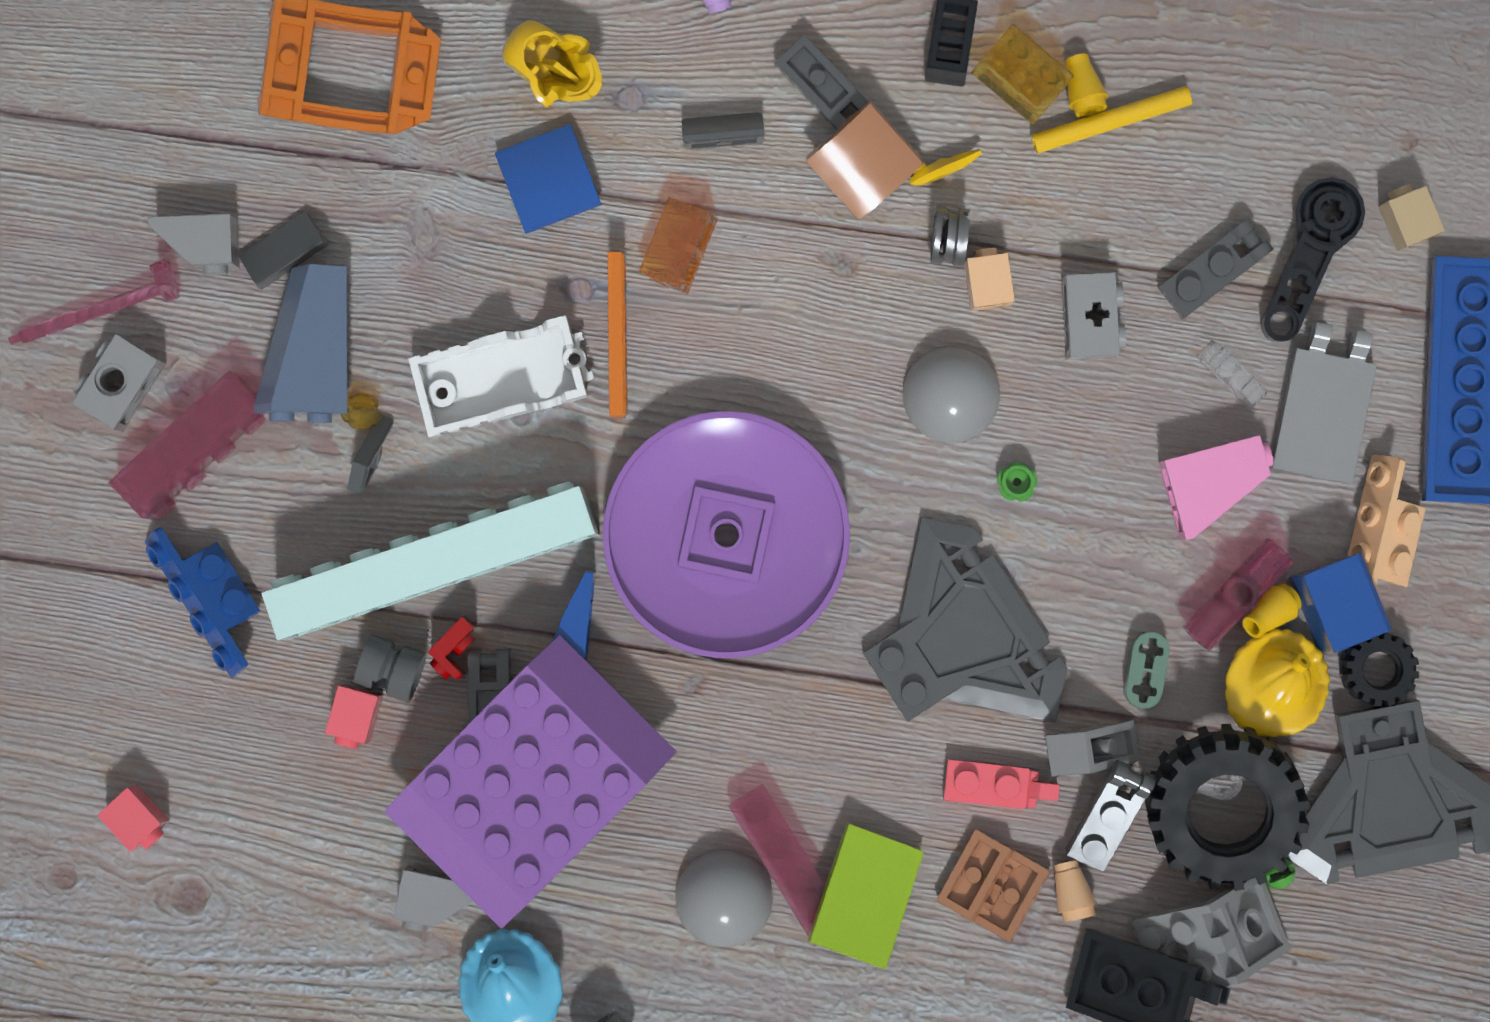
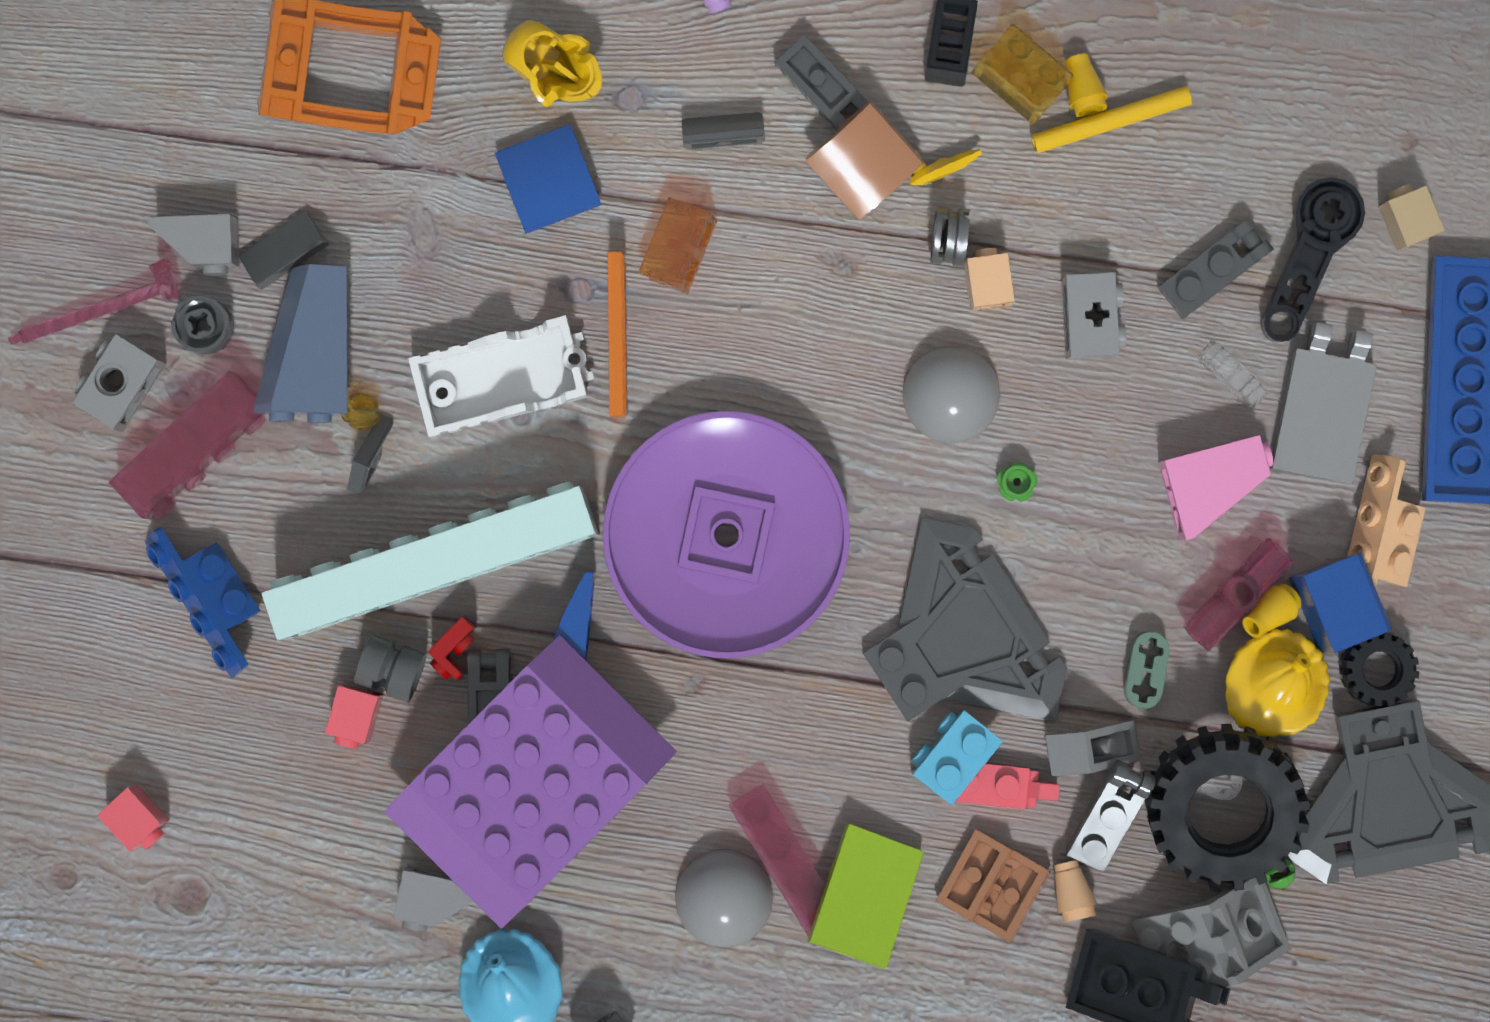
none -> dark grey wheel [171,295,234,355]
none -> medium azure bracket [911,709,1003,806]

